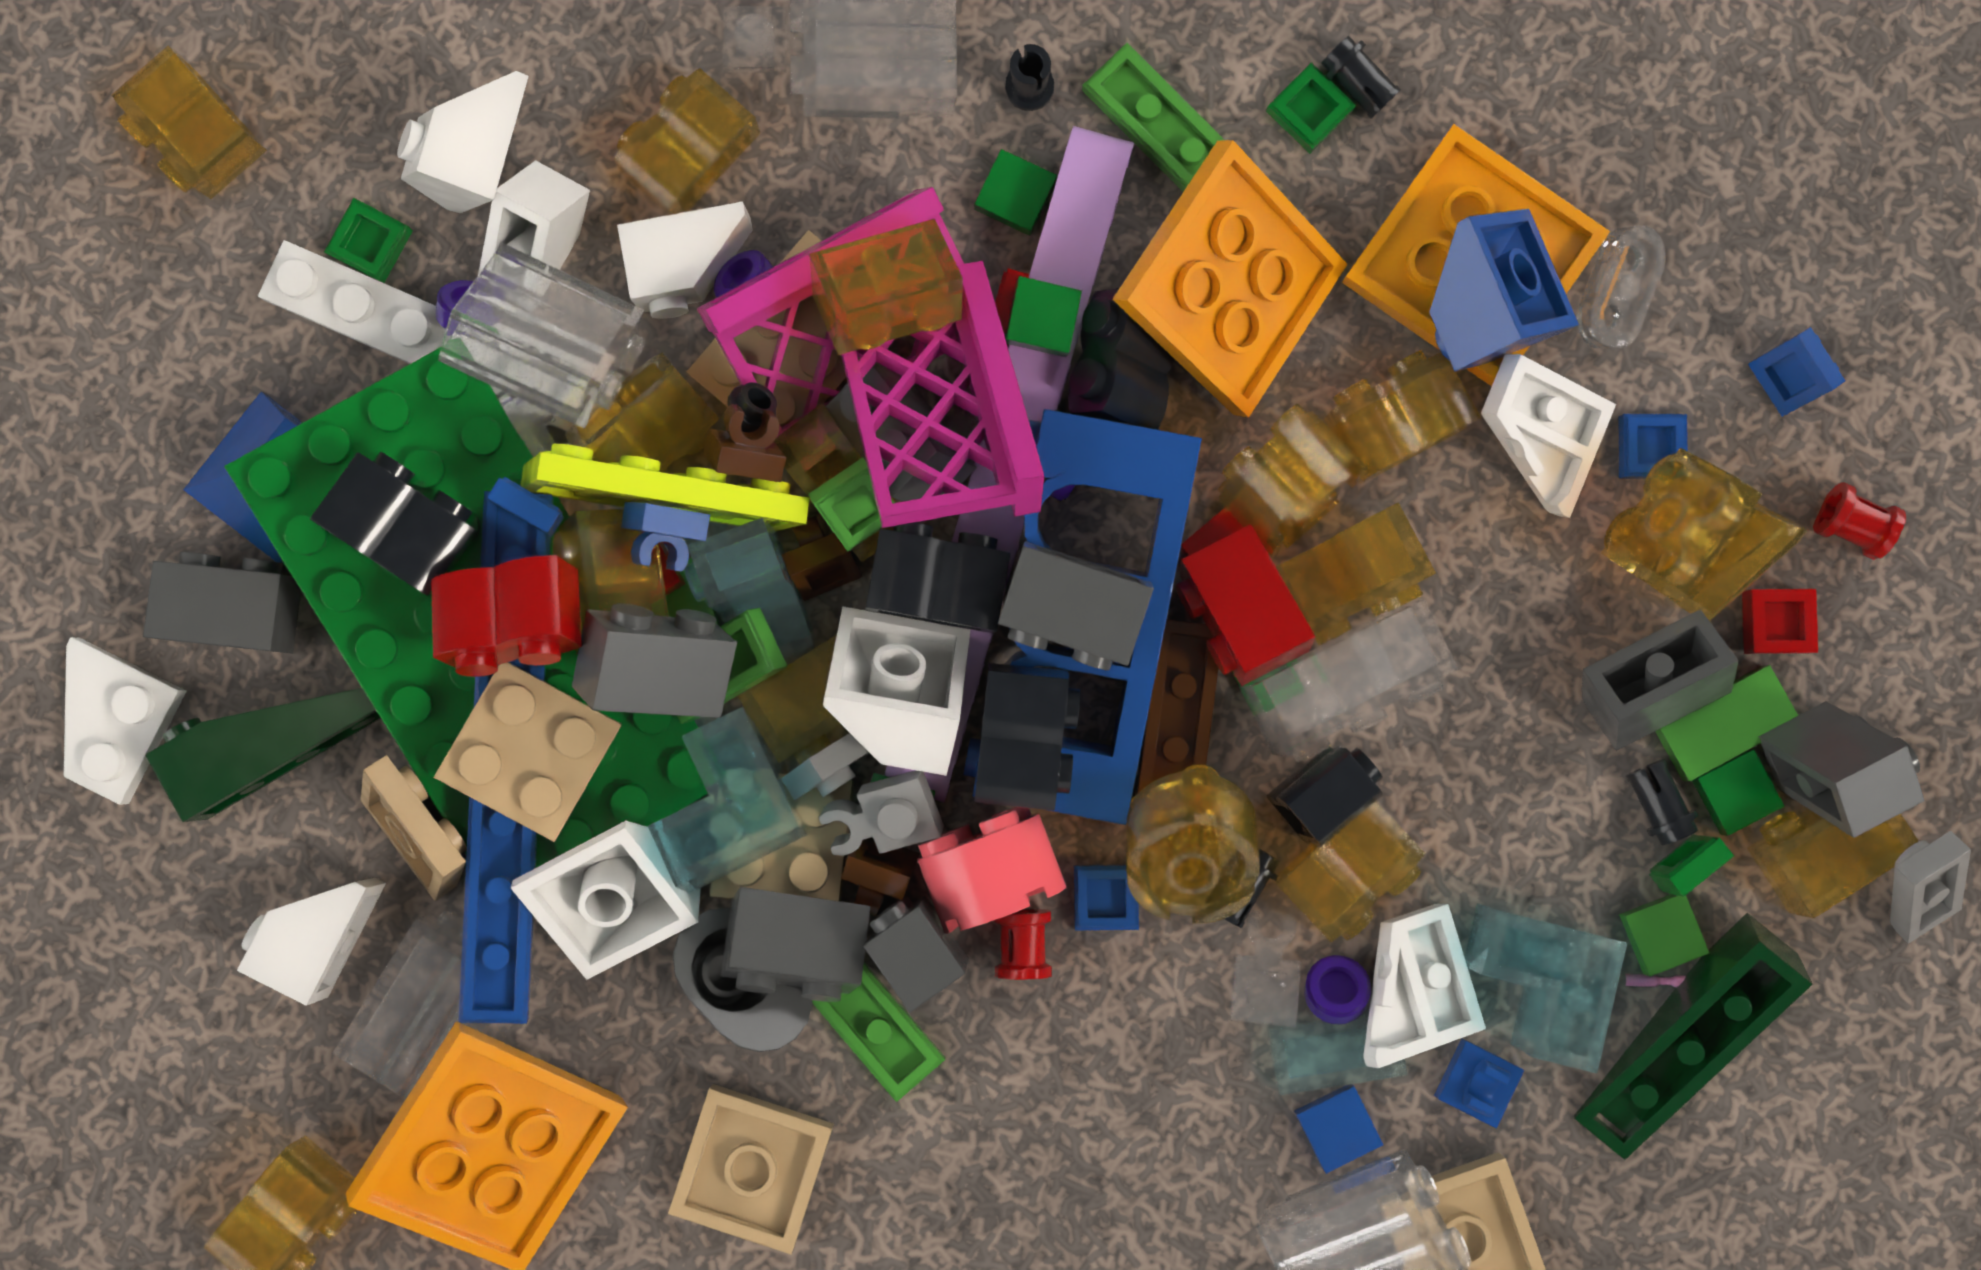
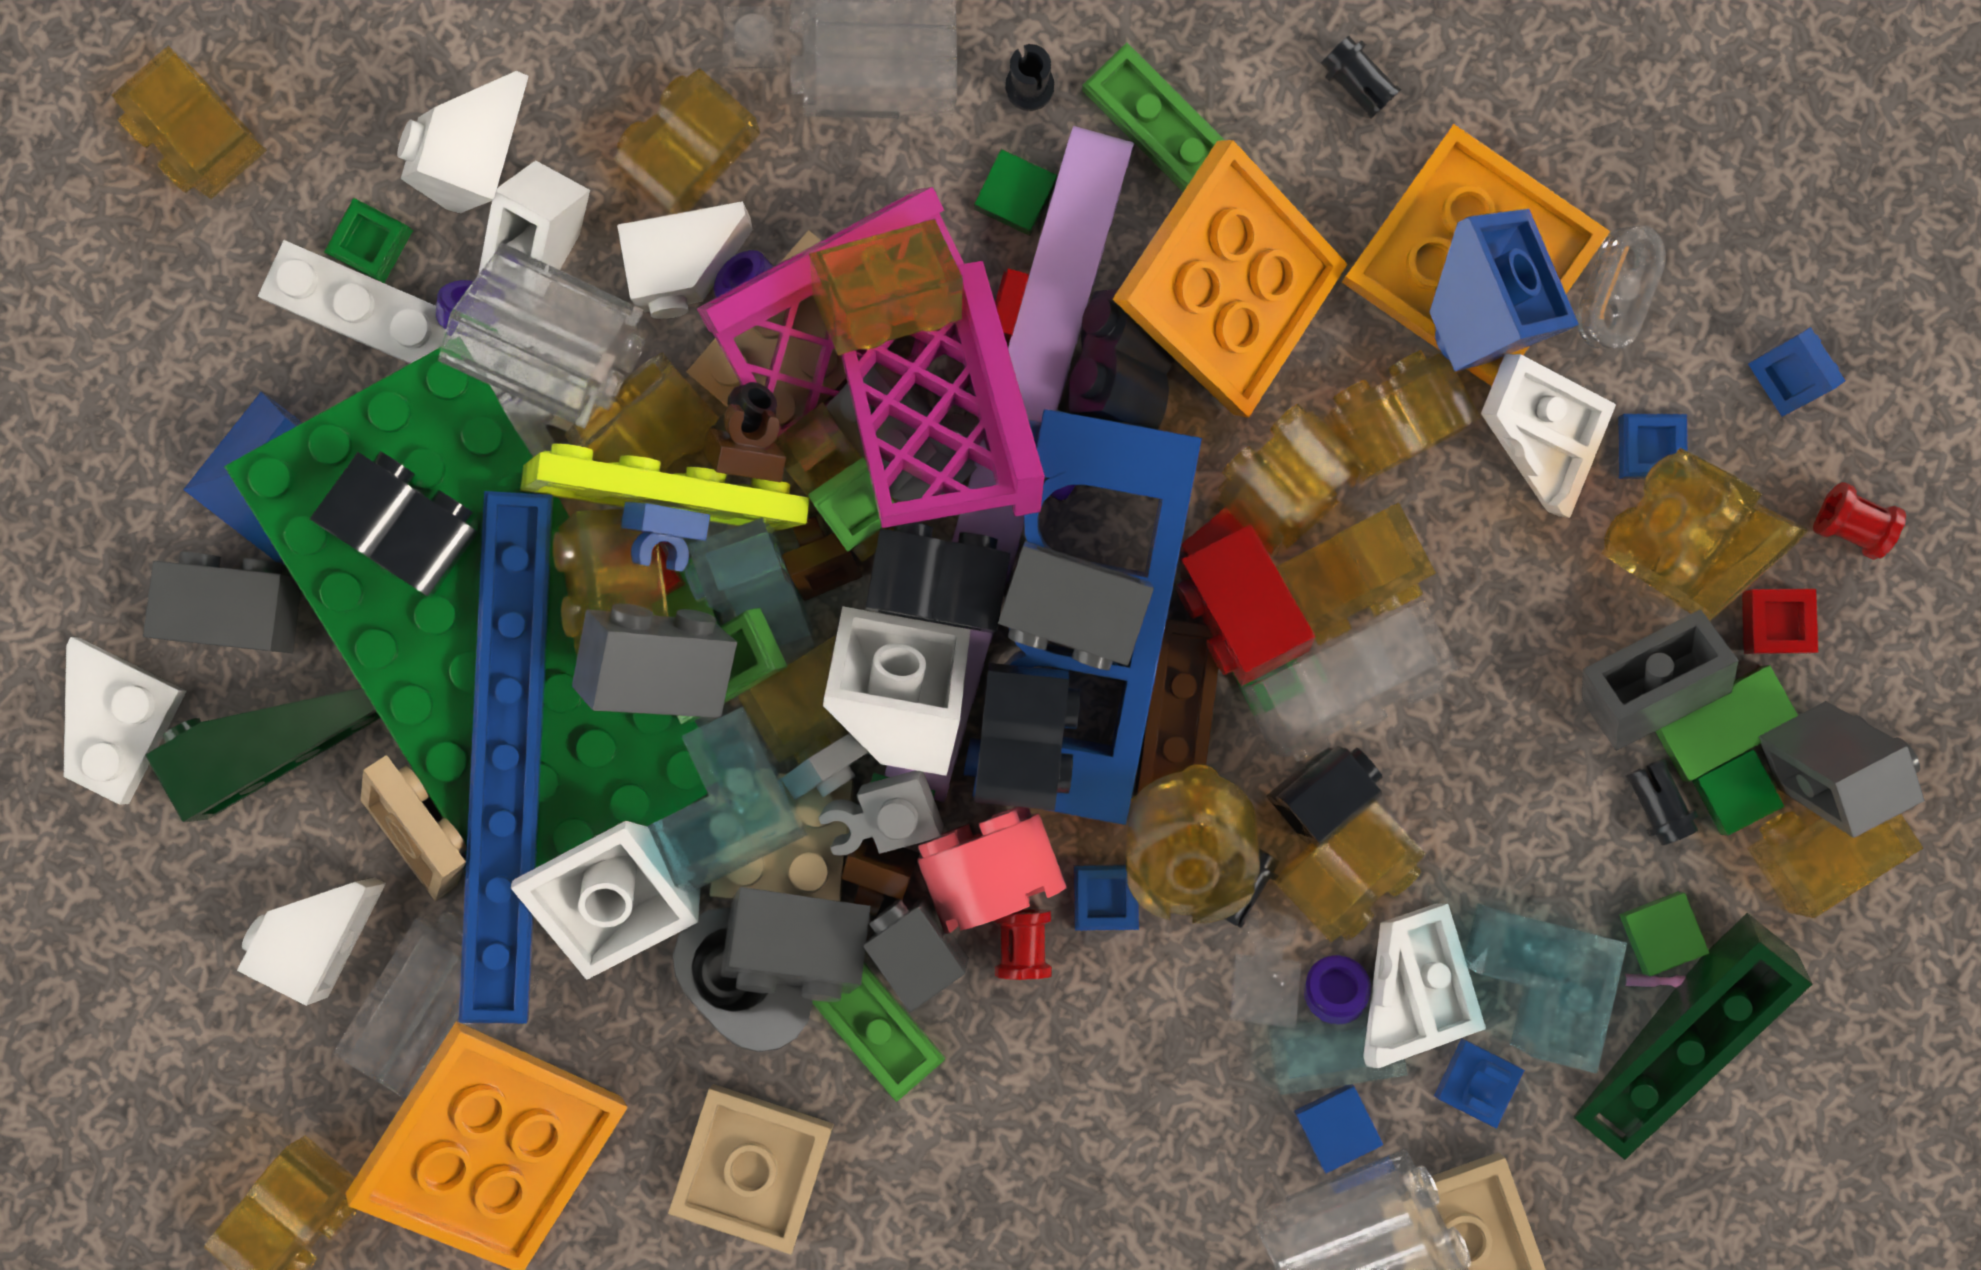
red brick [431,555,582,677] -> none
tan plate [433,662,622,842] -> none
blue tile [487,477,564,537] -> none
green tile [1005,276,1082,357] -> none
green tile [1266,62,1356,154] -> none
green tile [1649,834,1734,897] -> none
light grey plate [1890,831,1971,944] -> none

